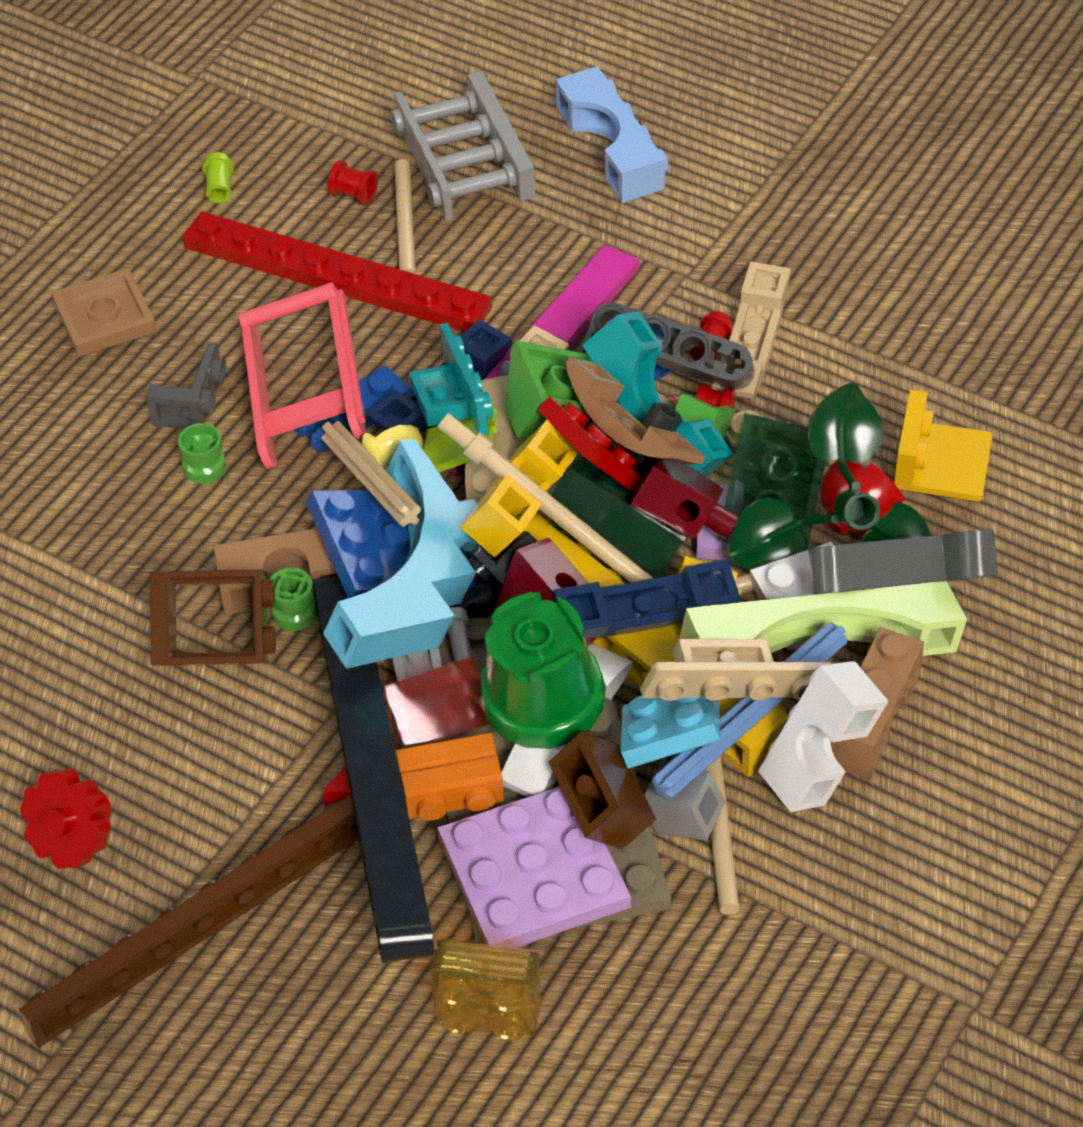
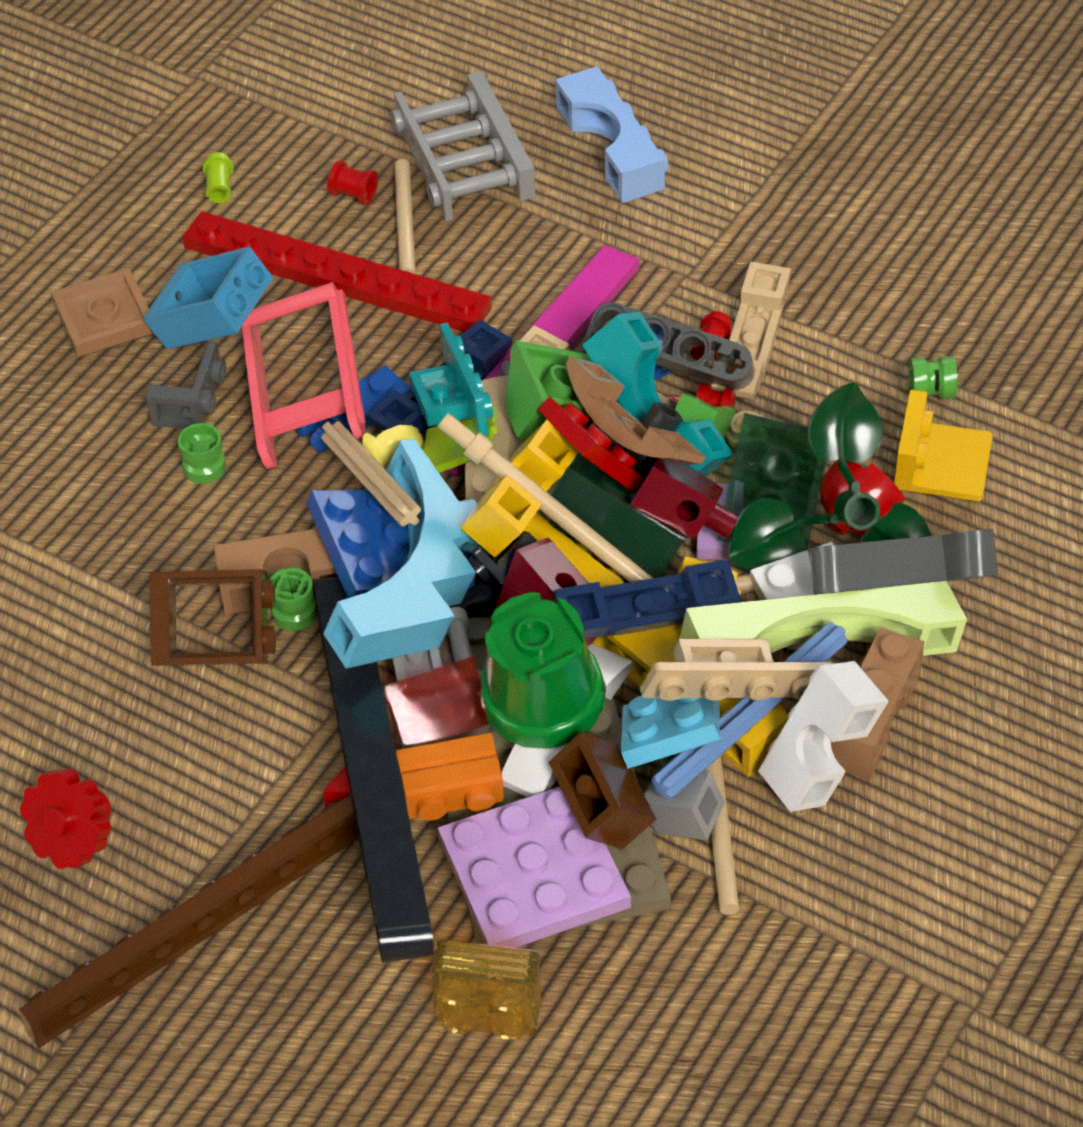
none -> dark azure window [143,247,273,349]
none -> bright green wheel [908,356,957,399]

